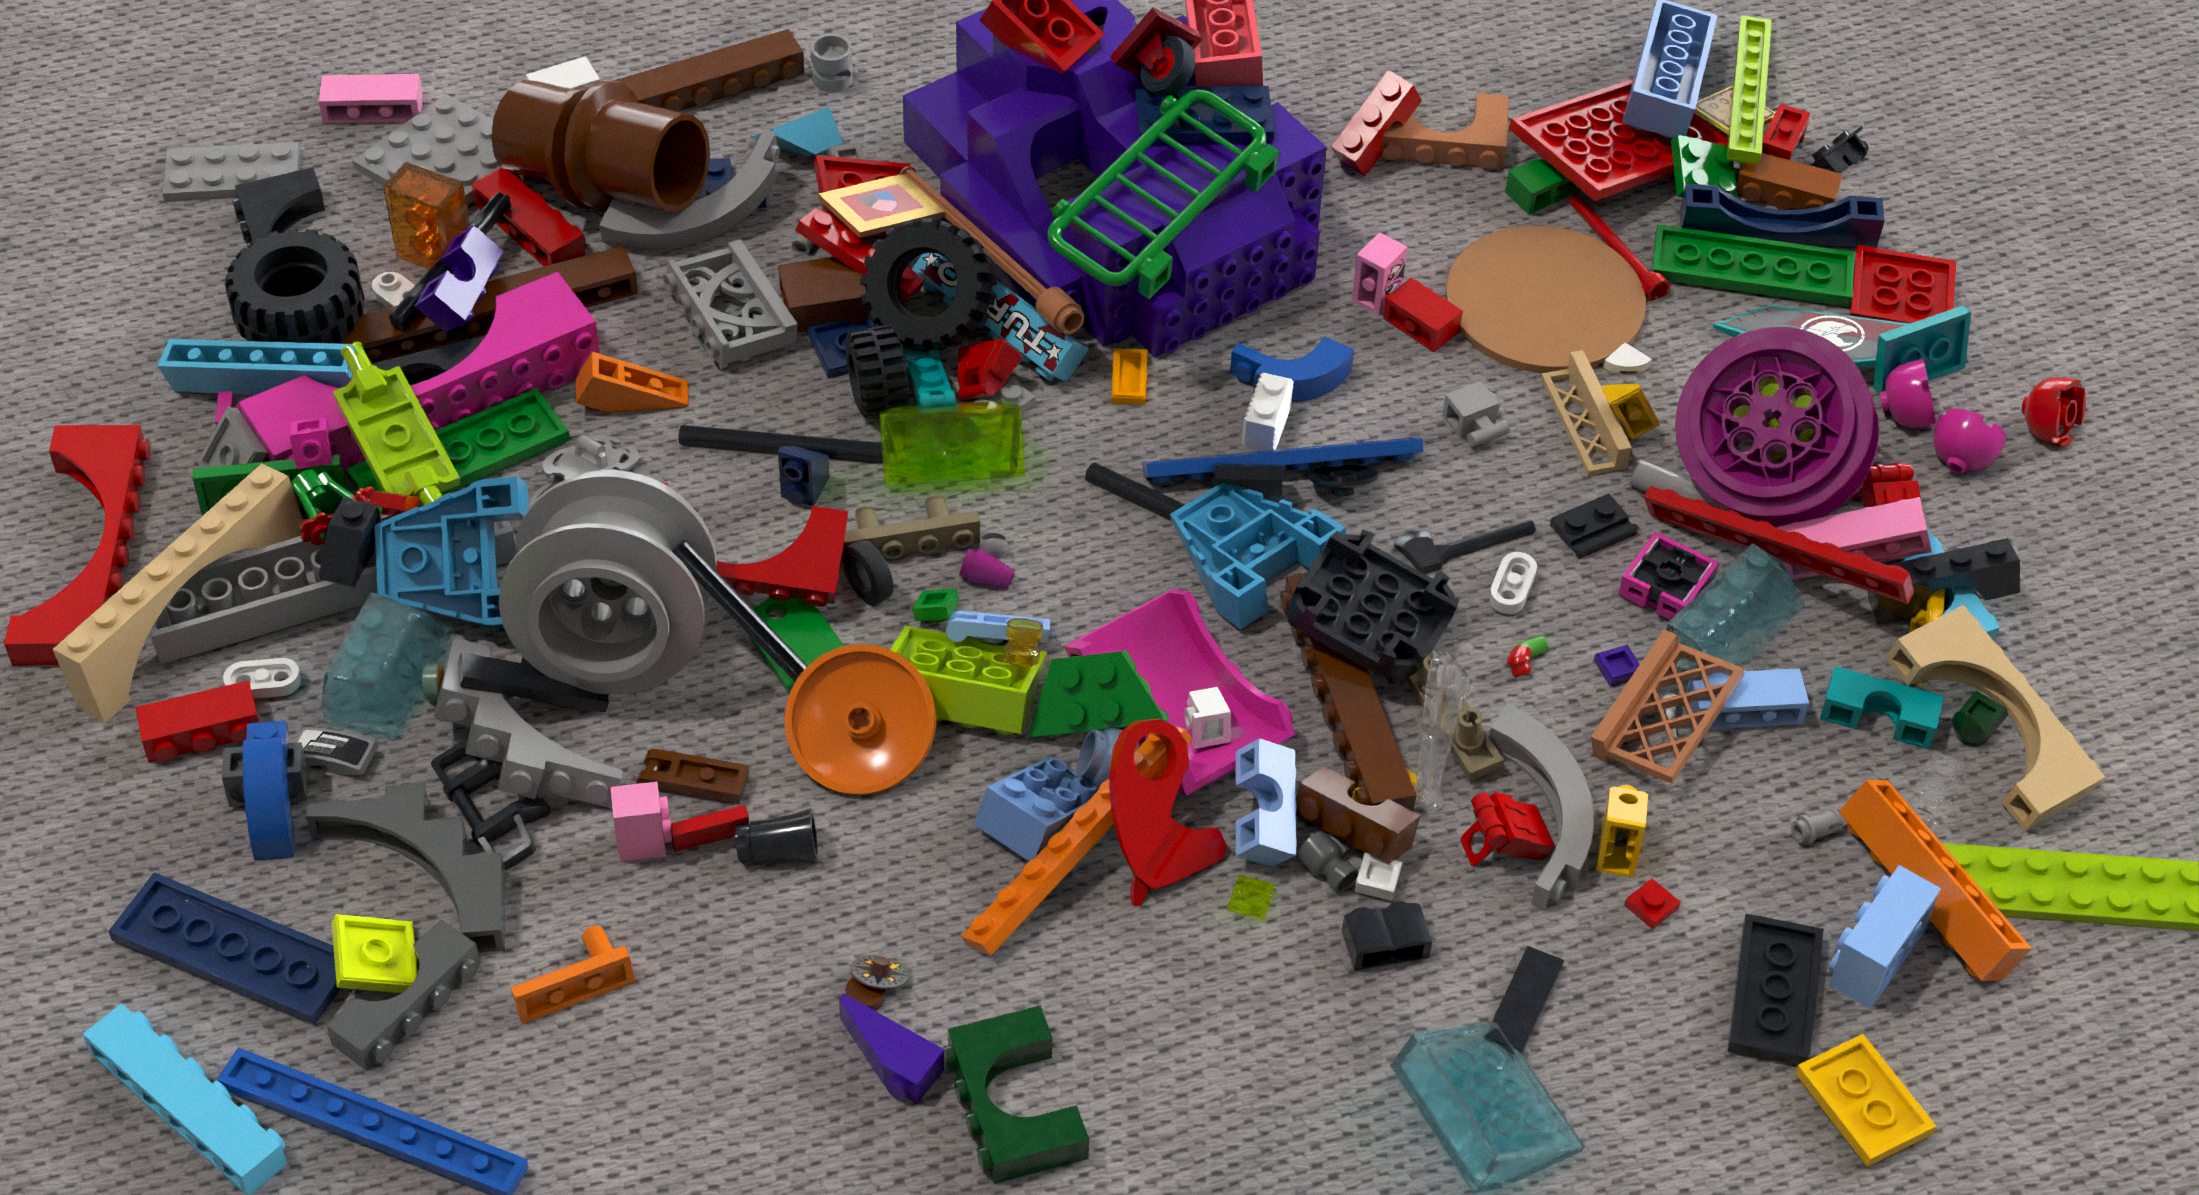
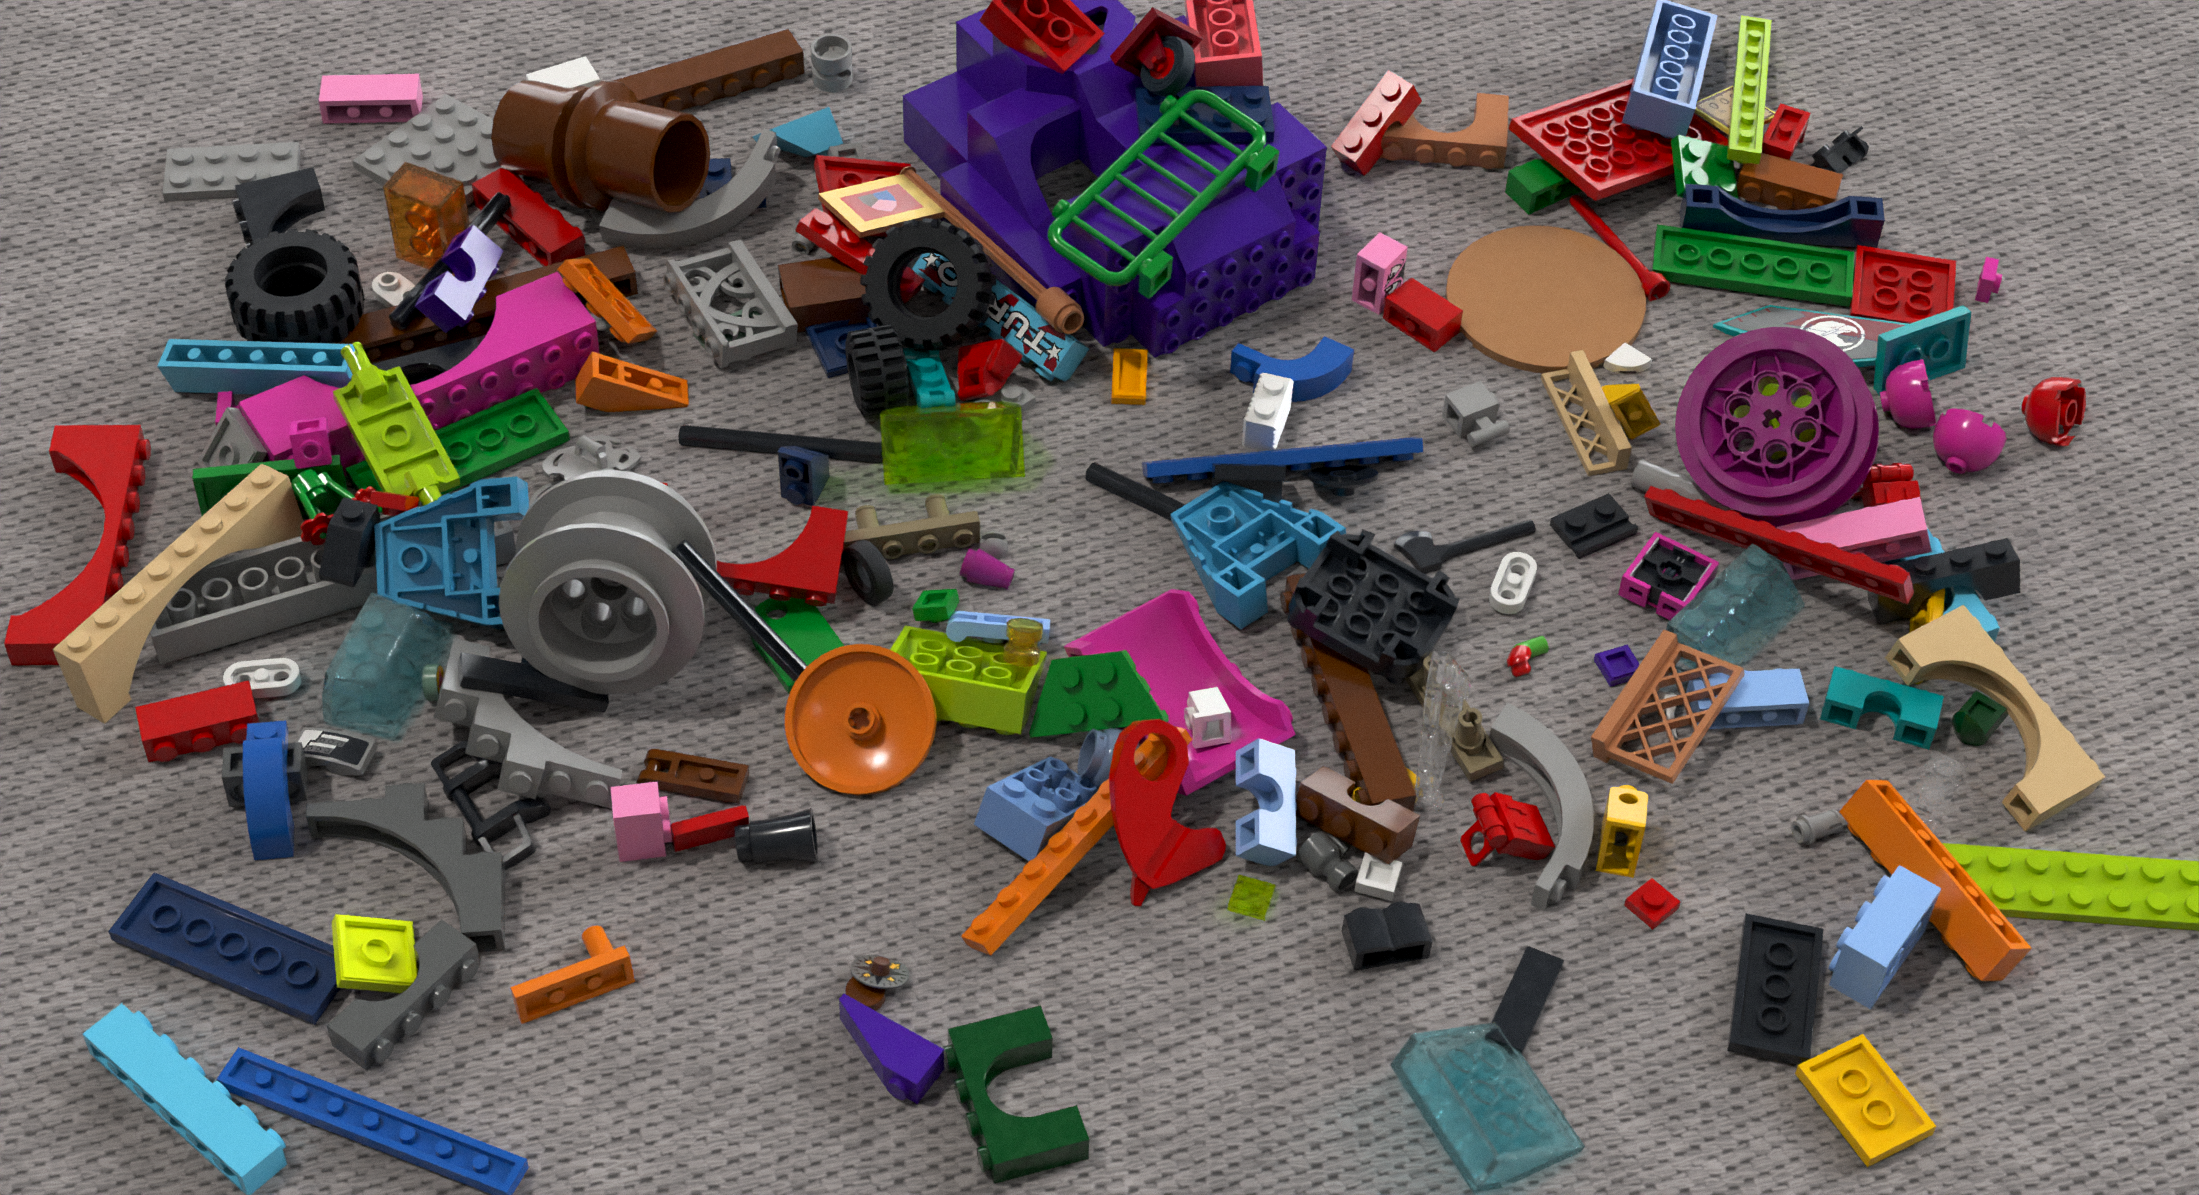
none -> orange plate [557,258,657,344]
none -> dark pink plate [1975,257,2002,303]

